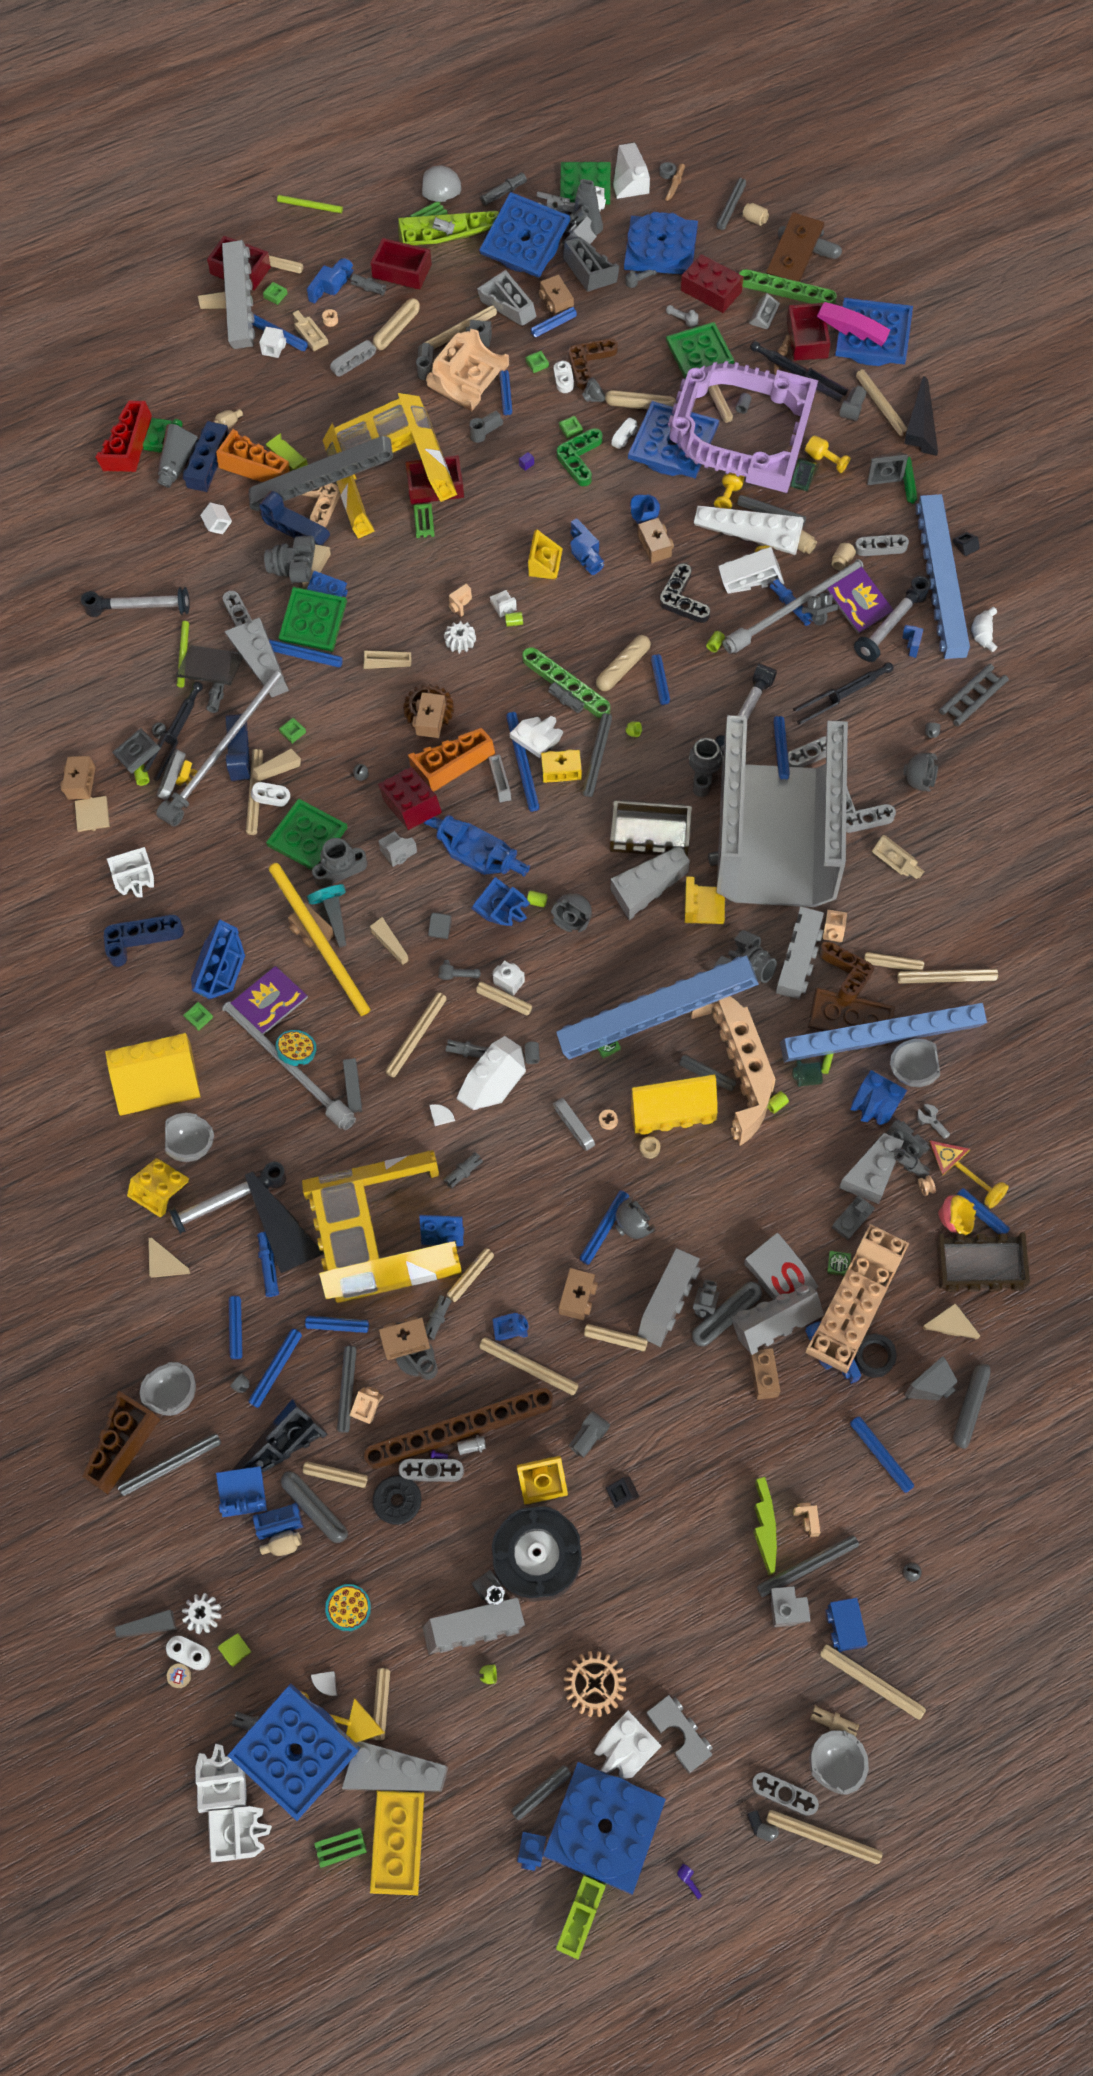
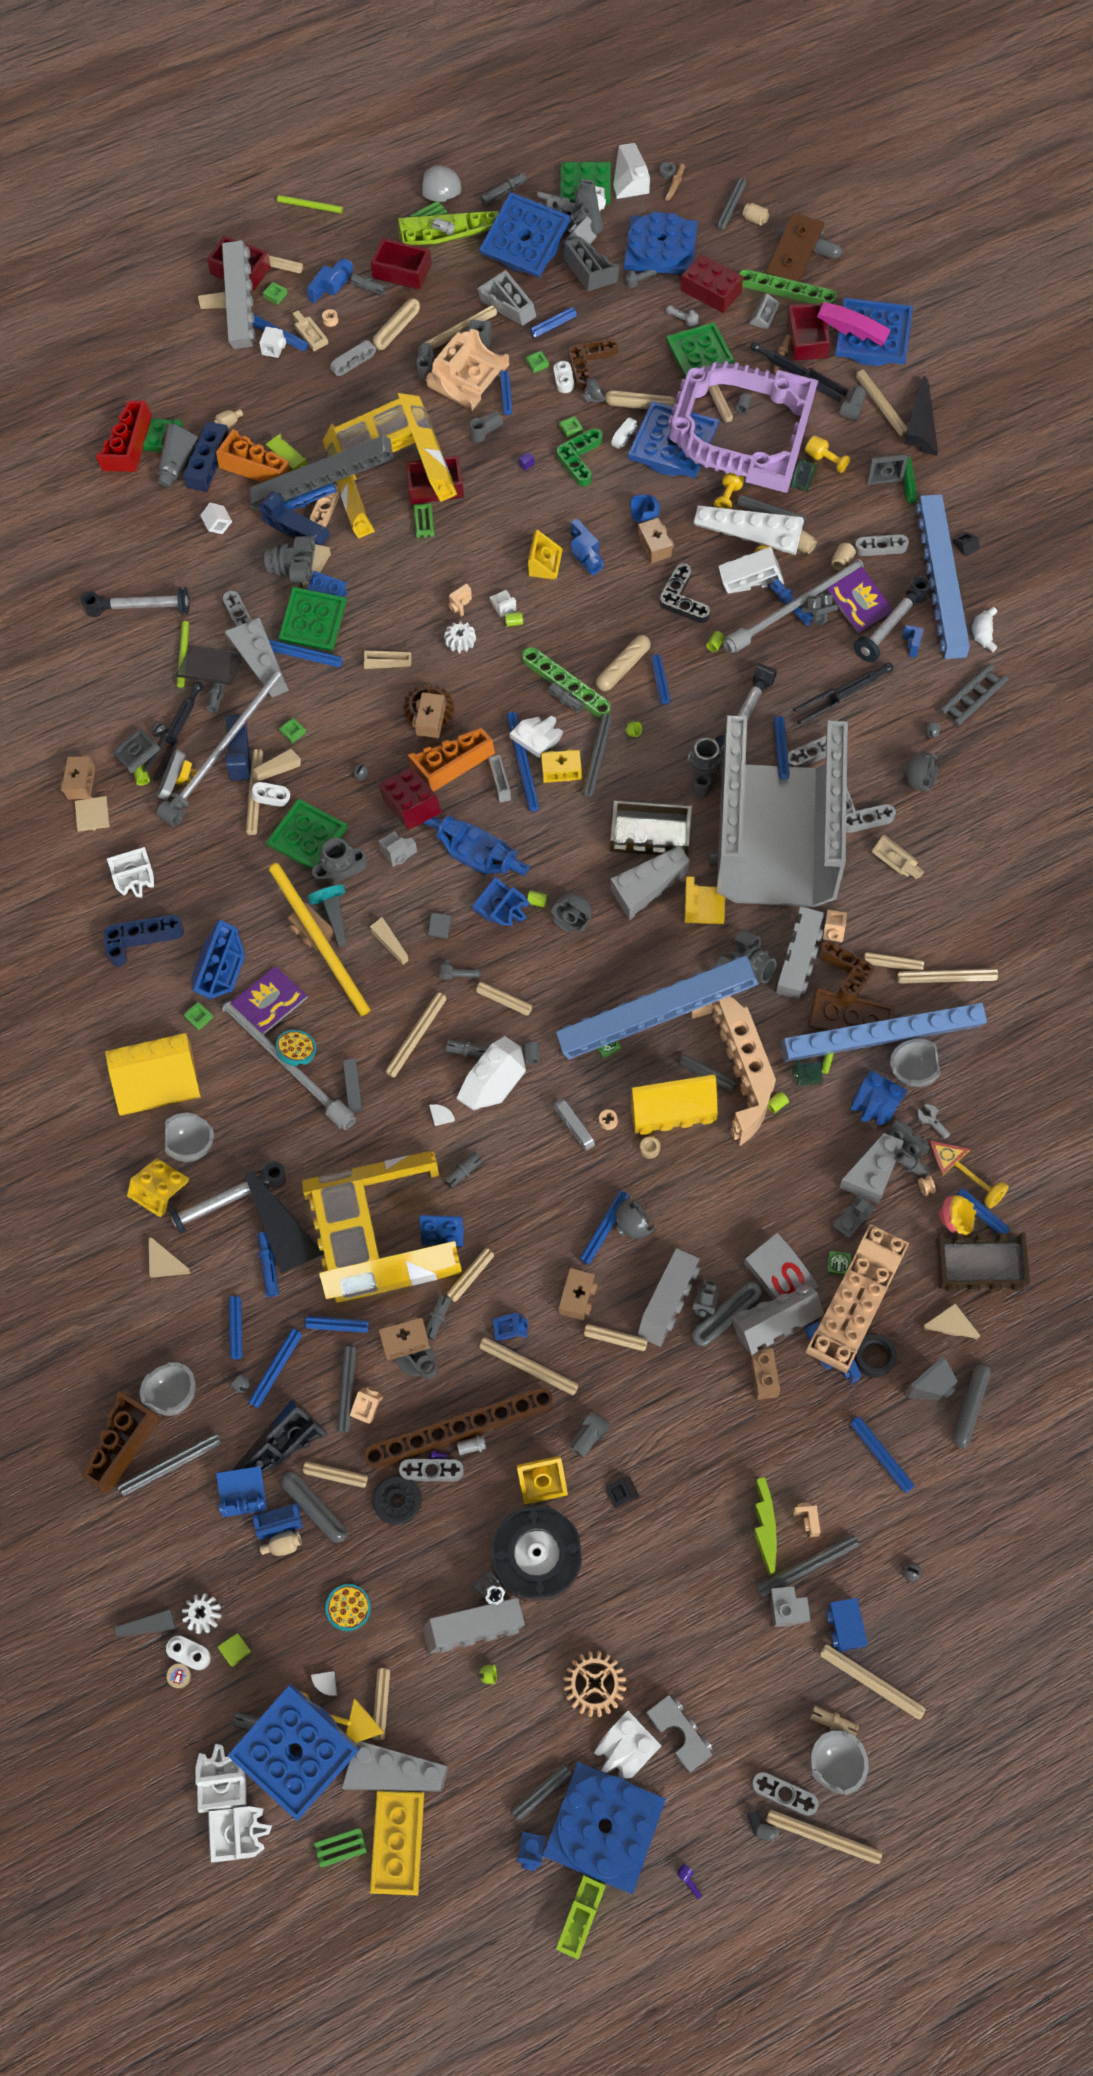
white brick [492,961,525,996] -> none
medium nougat brick [539,275,574,316] -> none
none -> blue pin [283,483,337,511]

